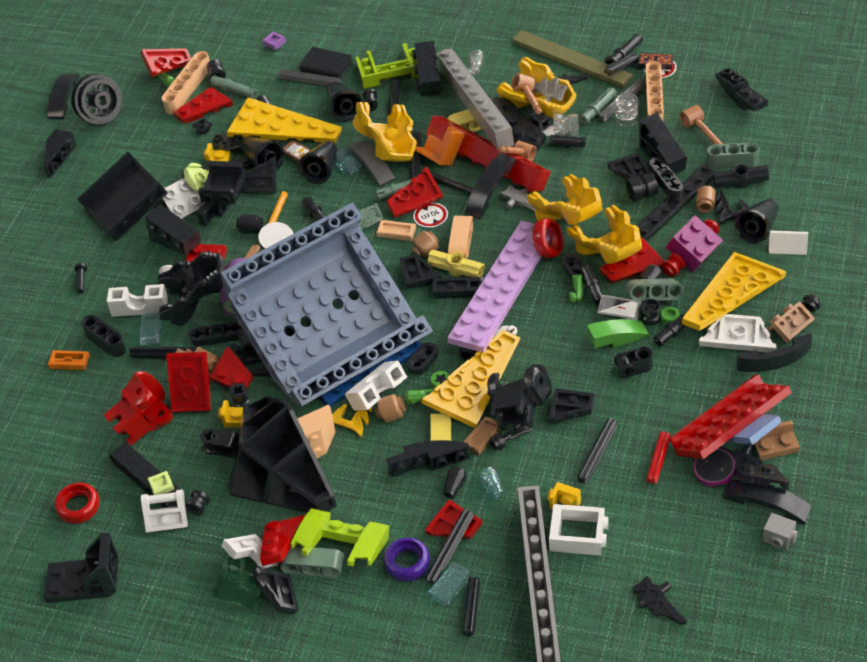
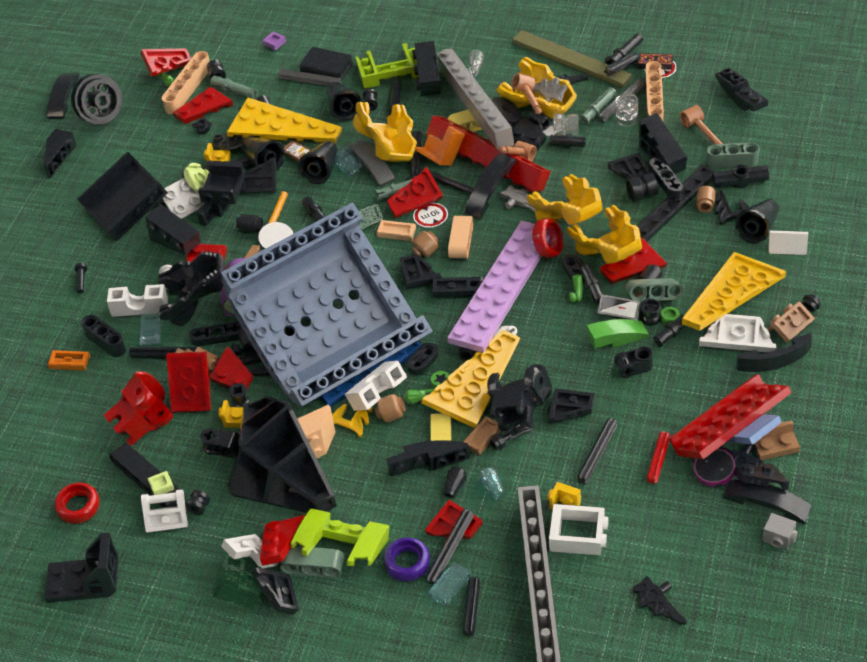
light yellow piece [427,250,485,277] -> none
magenta brick [662,215,723,277] -> none

